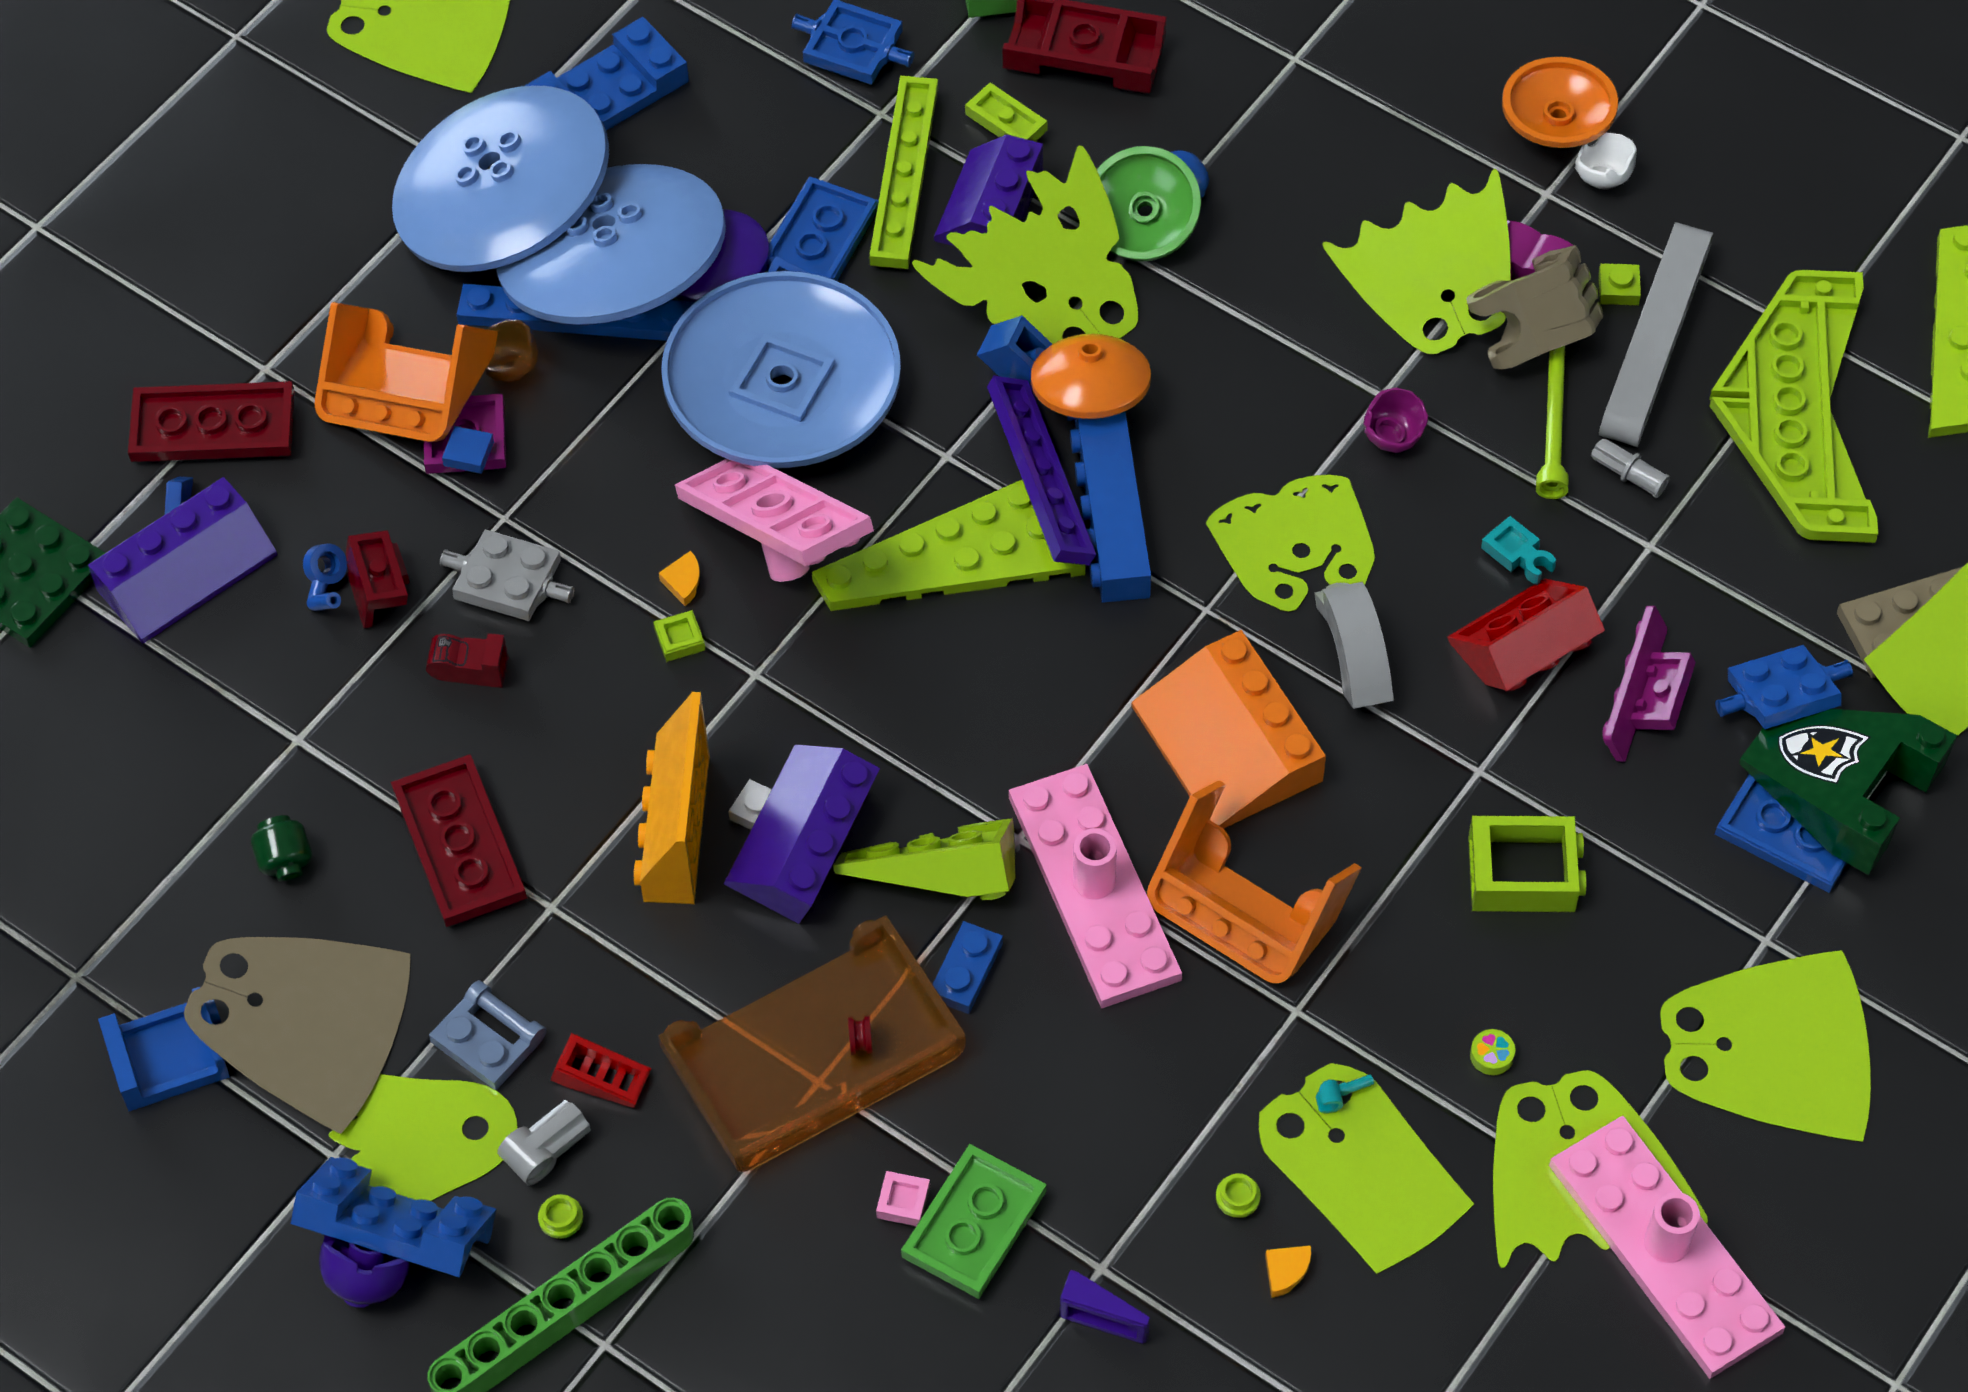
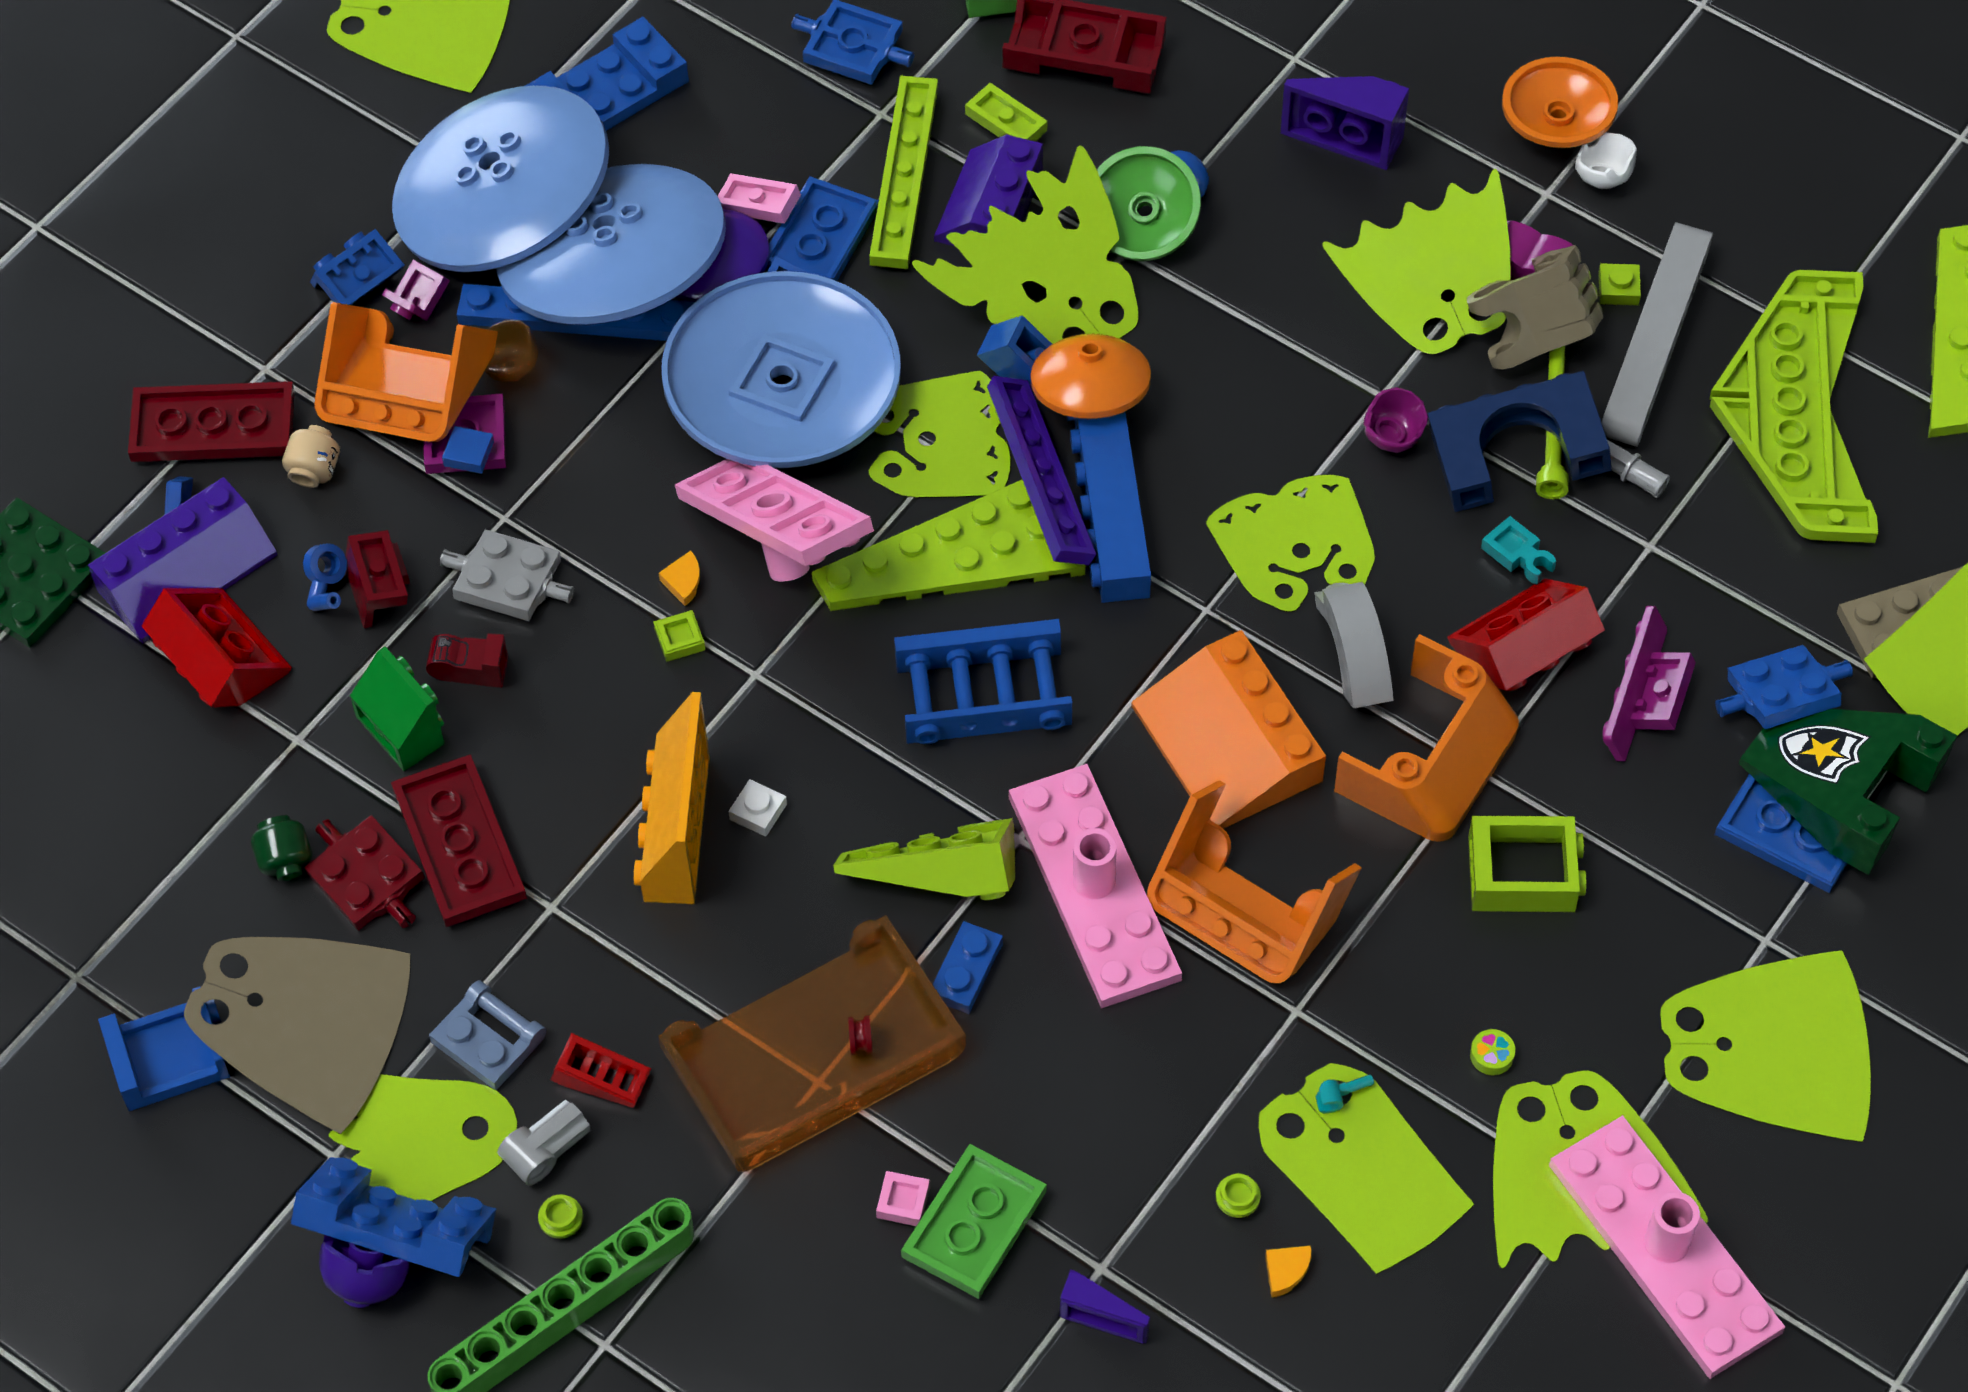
dark purple slope [724,744,880,924] -> none
none -> red slope [141,588,292,707]
none -> tan head [282,425,340,488]
none -> dark red plate [304,815,425,931]
none -> blue bracket [310,228,405,305]
none -> green slope [350,646,444,771]
none -> bracket [382,259,450,321]
none -> bright pink plate [718,173,801,224]
none -> lime piece [868,370,1010,497]
none -> blue fence [894,619,1072,744]
none -> dark purple slope [1280,76,1409,170]
none -> orange windscreen [1334,634,1519,842]
none -> dark blue arch [1427,371,1612,512]

